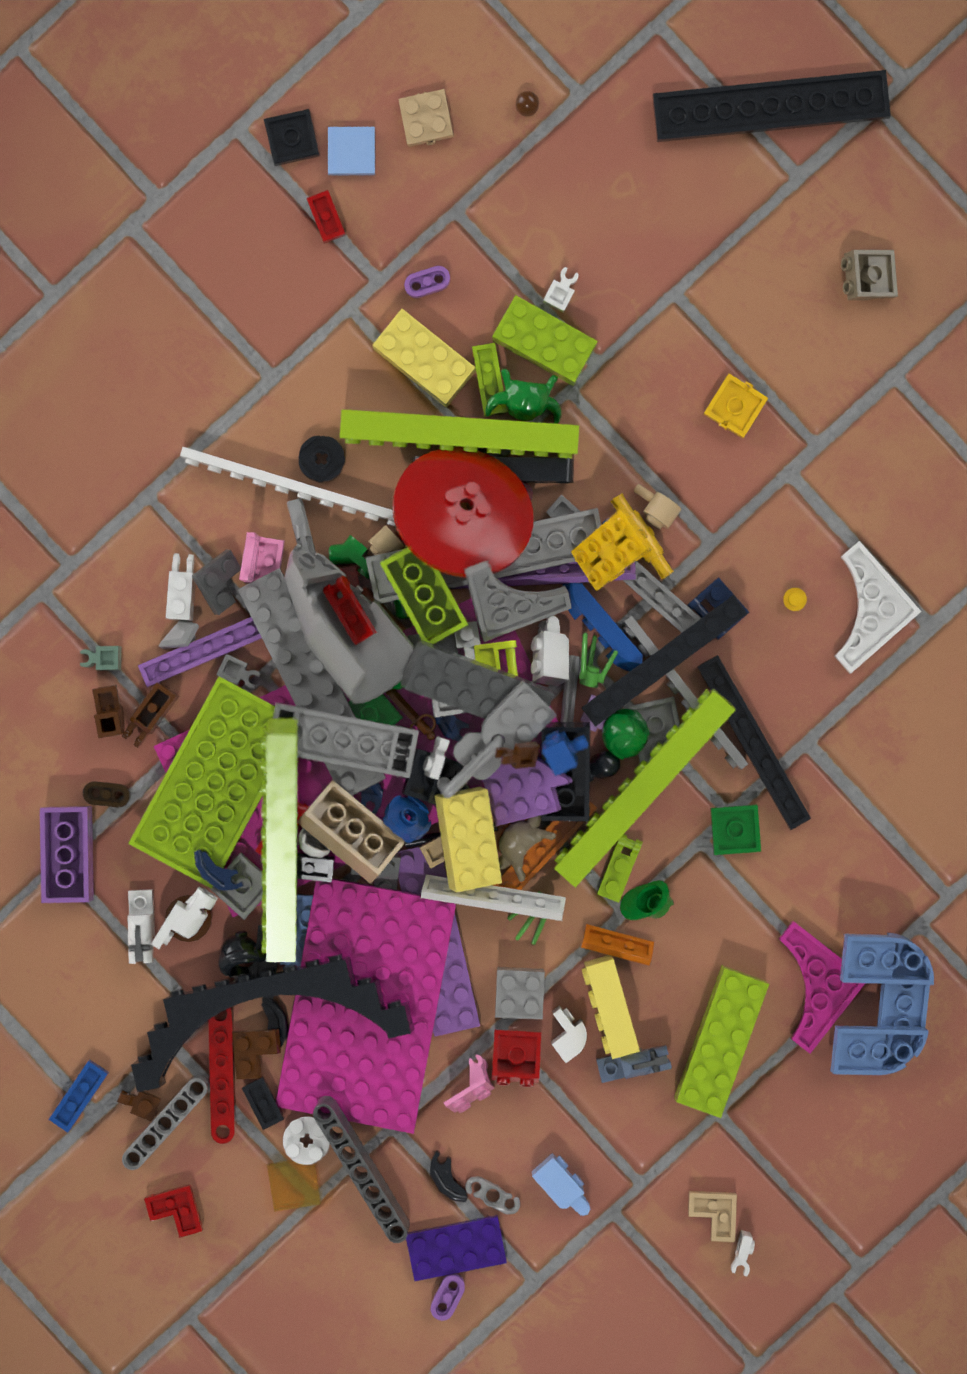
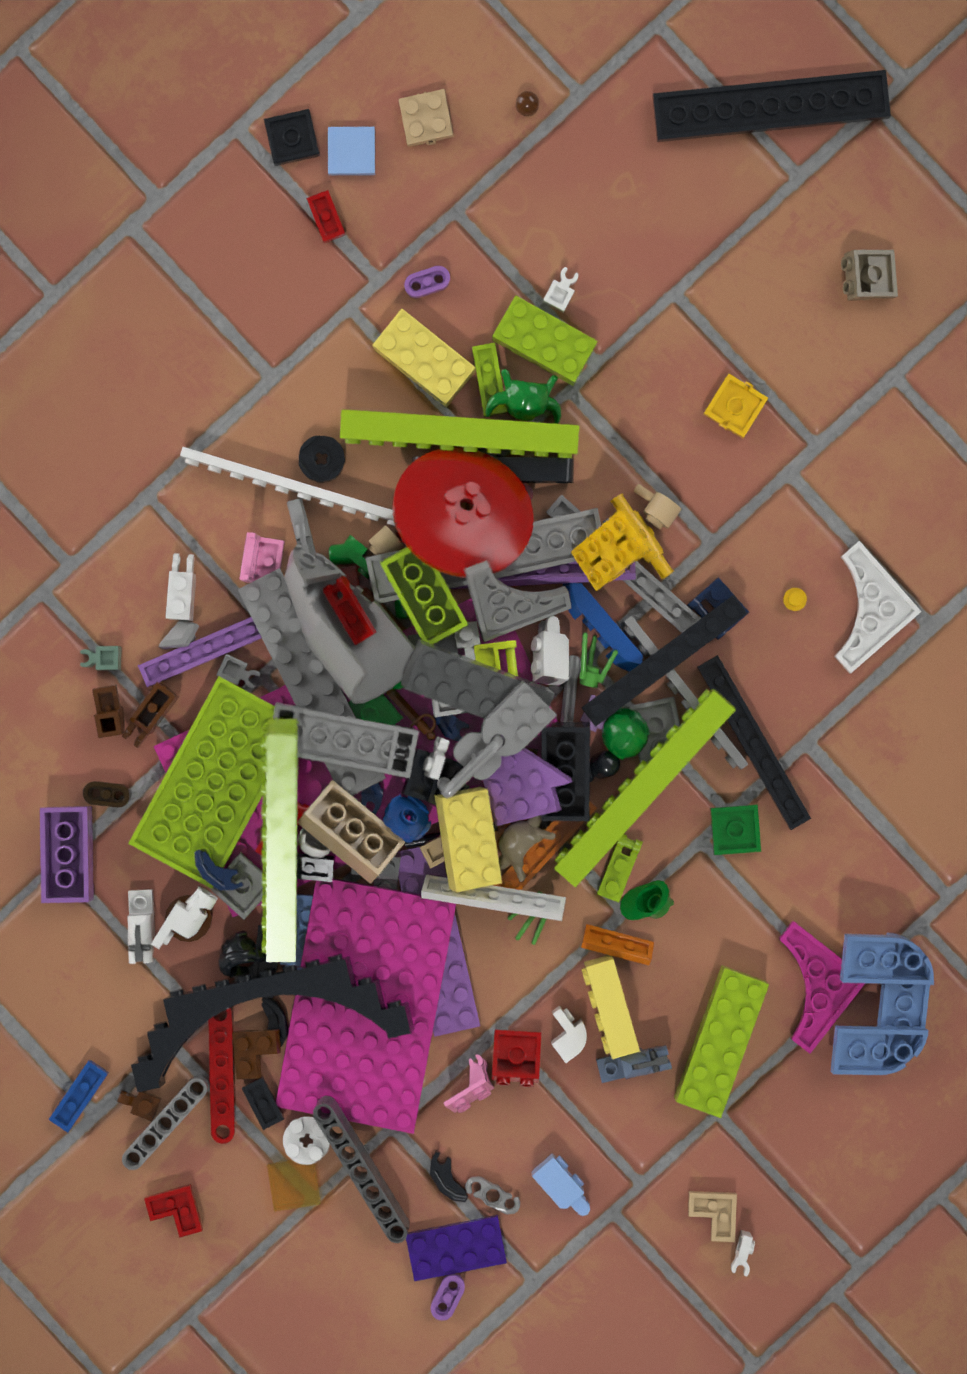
dark grey plate [192,549,241,615] -> none
reddish brown plate [495,741,540,769] -> none
light grey brick [495,967,545,1020] -> none
blue brick [542,731,588,777] -> none

